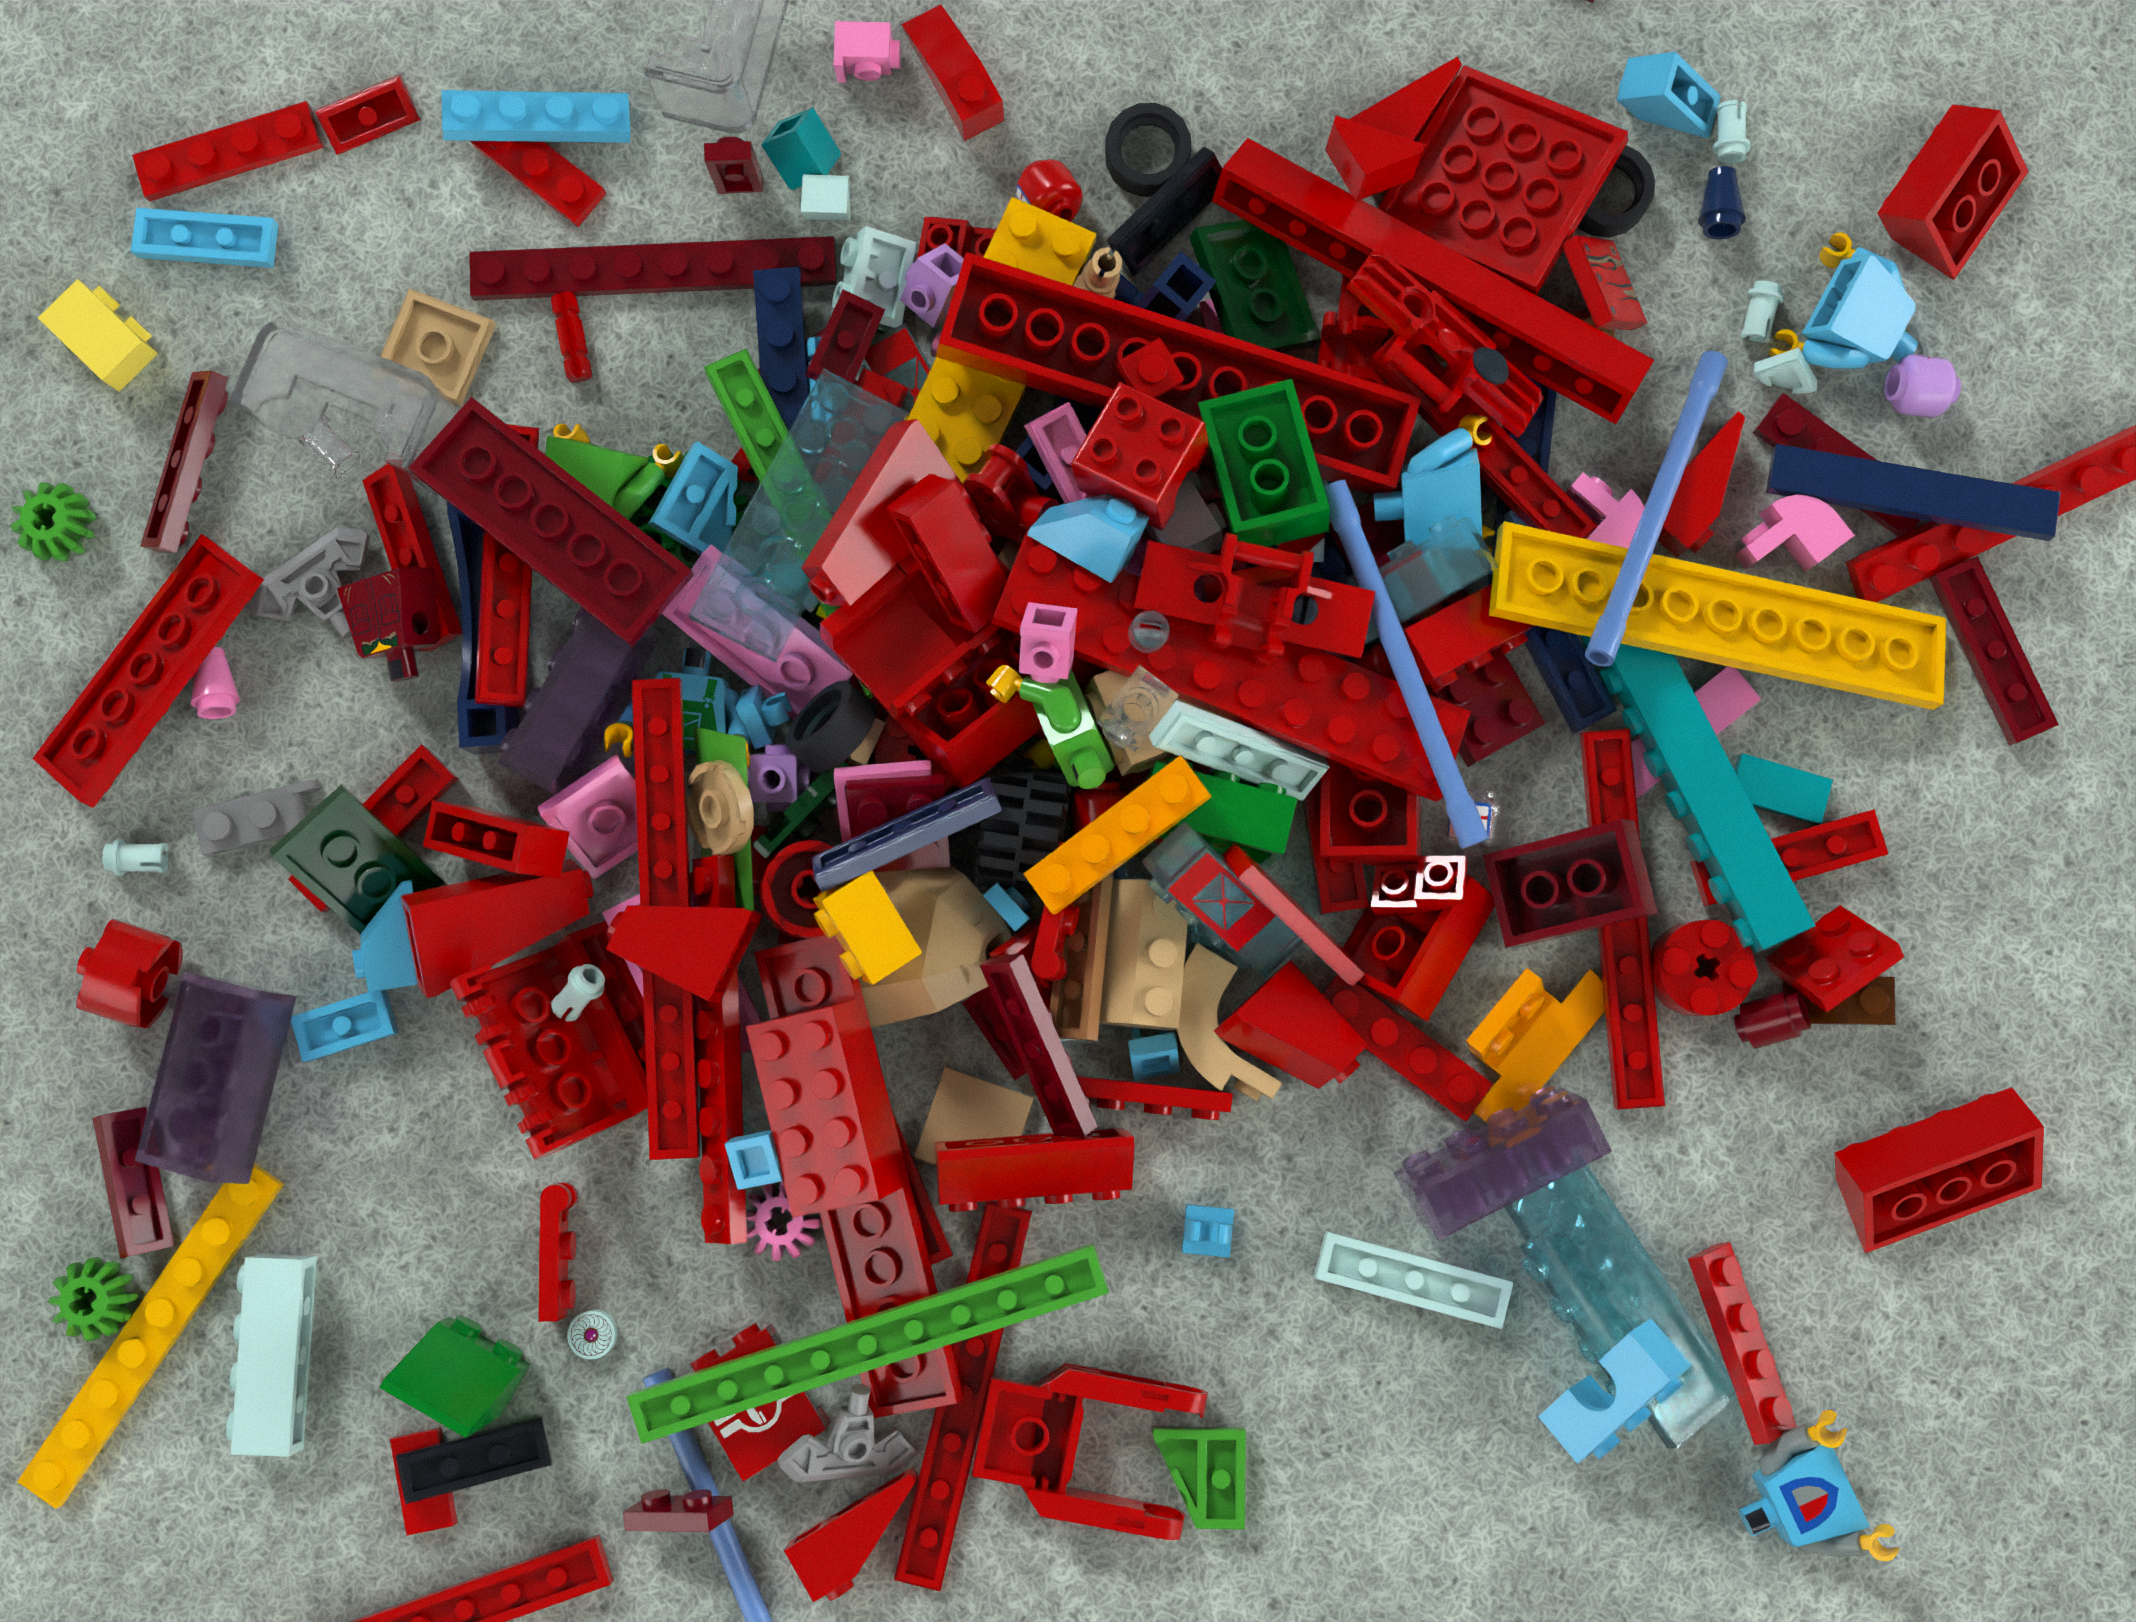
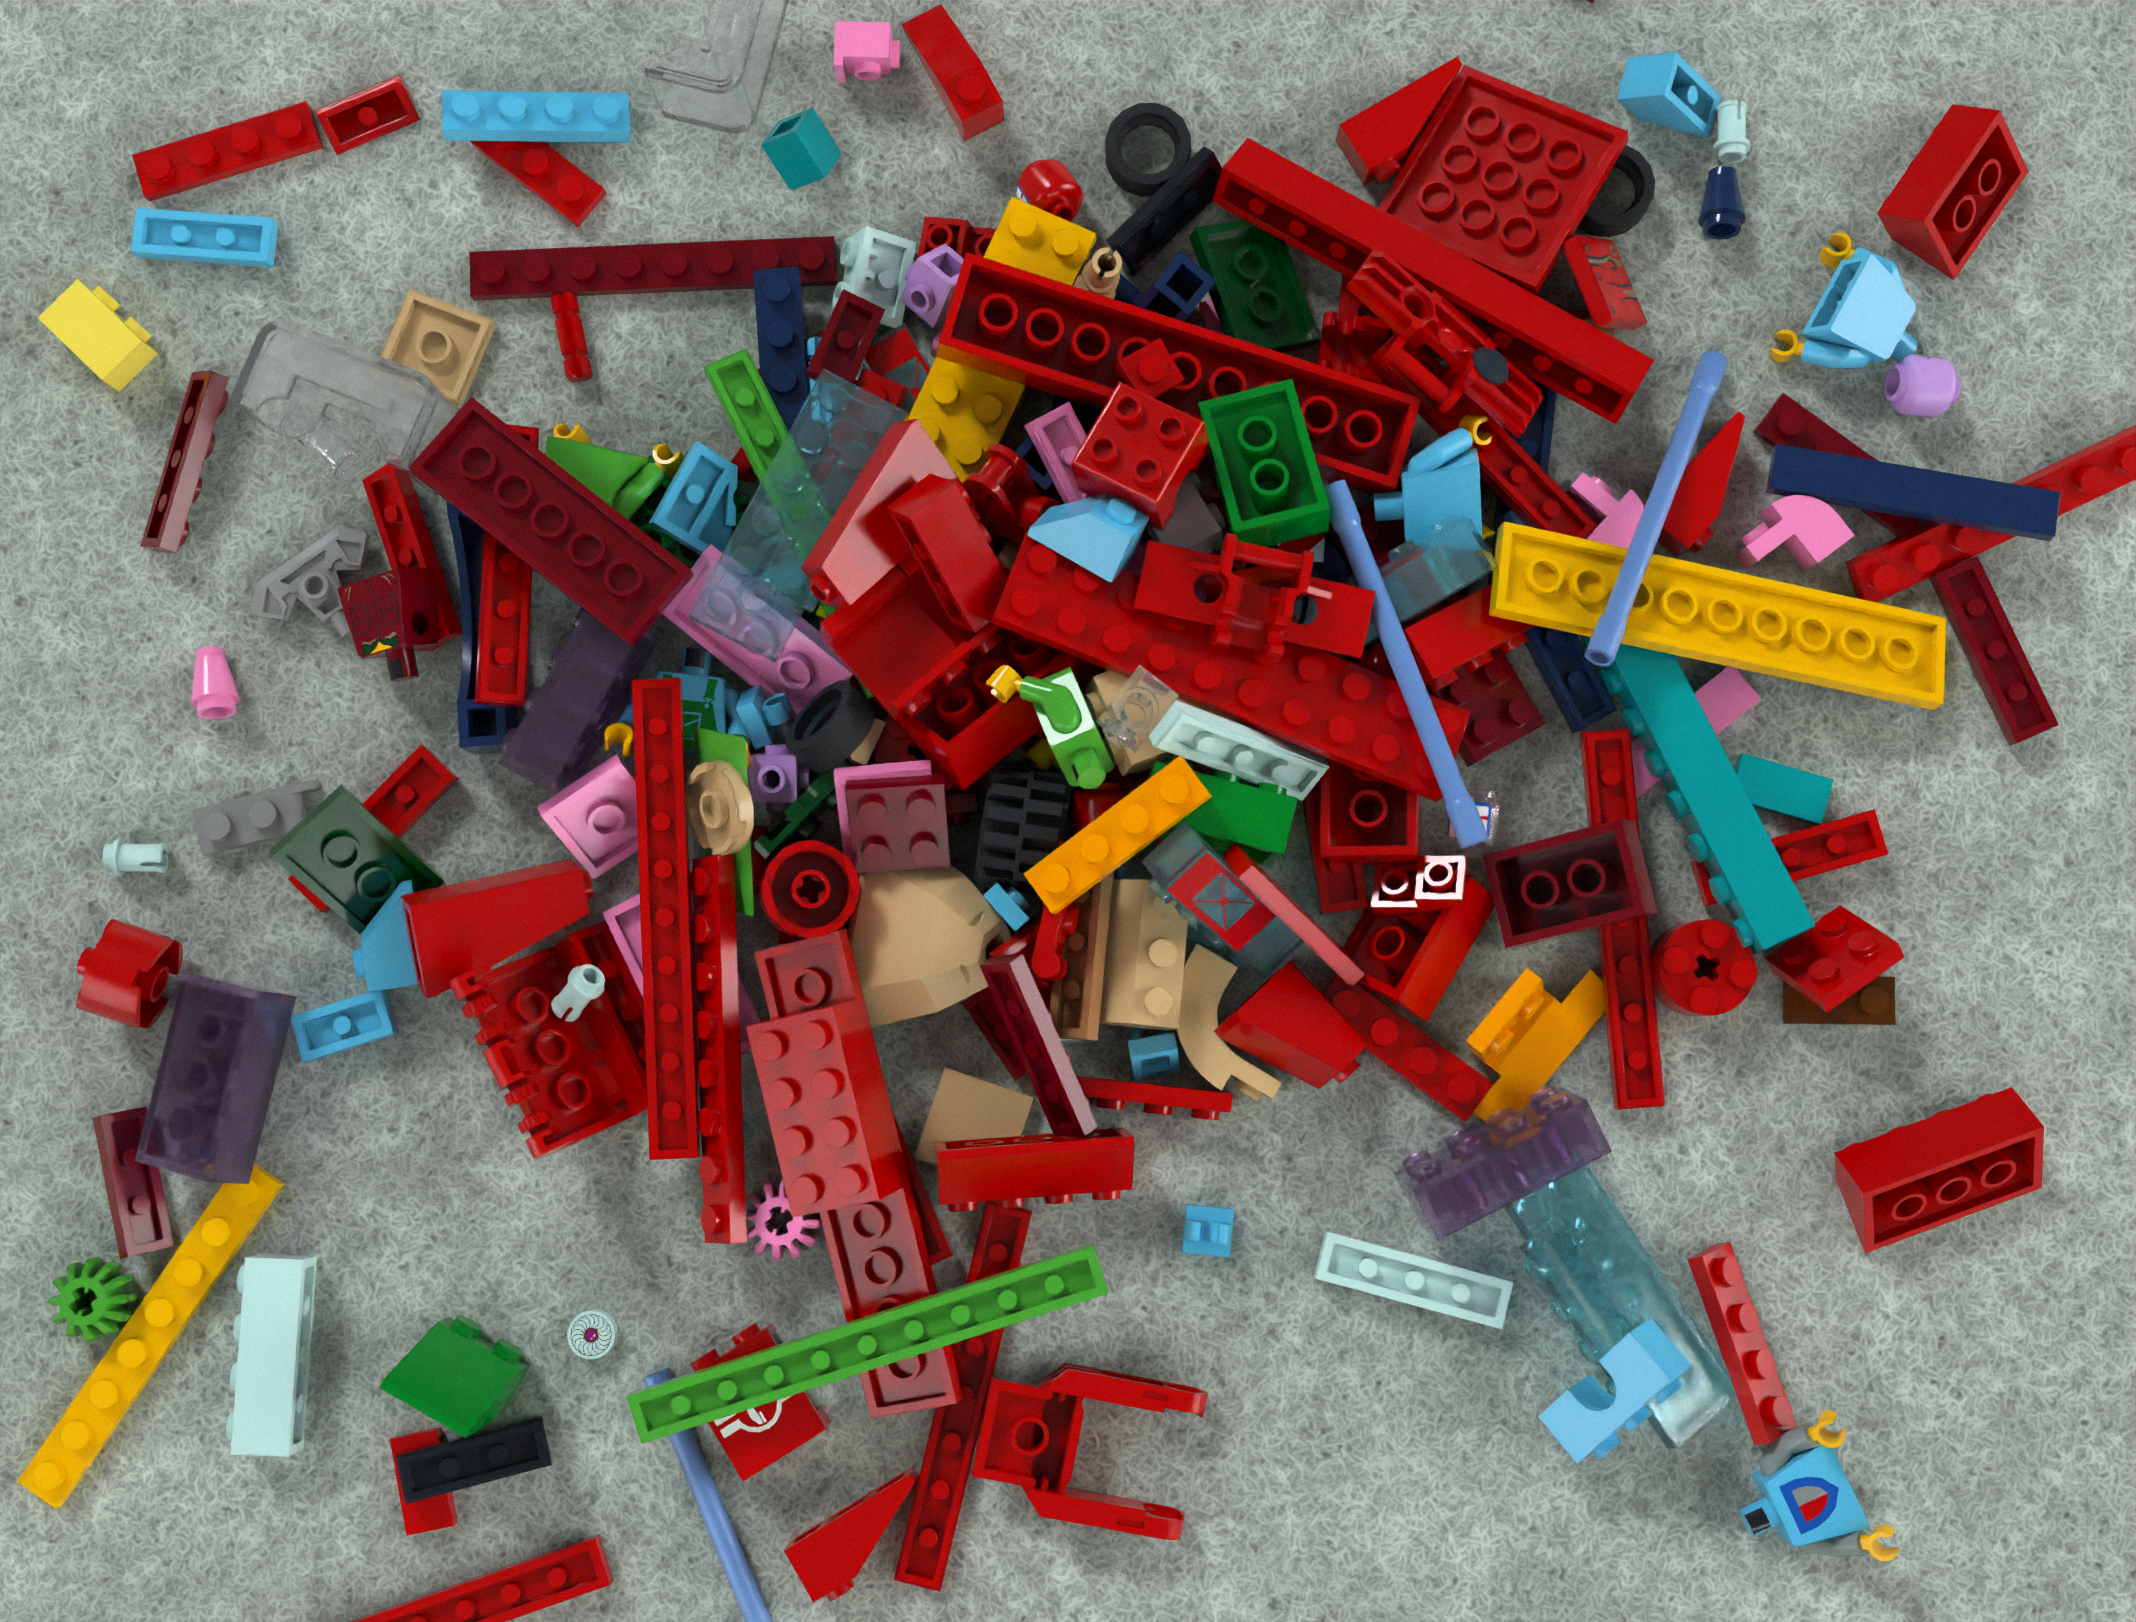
bright green gear [9,482,98,562] -> none
red plate [32,534,265,808] -> none
red brick [423,800,570,879] -> none
red plate [538,1182,578,1322] -> none
red slope [606,905,763,1002] -> none
dark red plate [623,1489,734,1532] -> none
dark red plate [704,137,763,194] -> none
medium azure tile [725,1130,783,1190] -> none
light grey piece [778,1384,917,1483] -> none
light aqua slope [801,174,851,221] -> none
dark blue tile [812,778,1002,893] -> none
yellow brick [813,870,922,985] -> none
bright pink brick [1019,602,1077,683] -> none
clear light blue hinge [1128,610,1170,653] -> none
bright green wing [1152,1426,1246,1530] -> none
red slope [1325,115,1425,202] -> none
dark red brick [1734,991,1811,1049] -> none
light aqua pin [1740,281,1785,343] -> none
light aqua tile [1754,347,1817,394] -> none

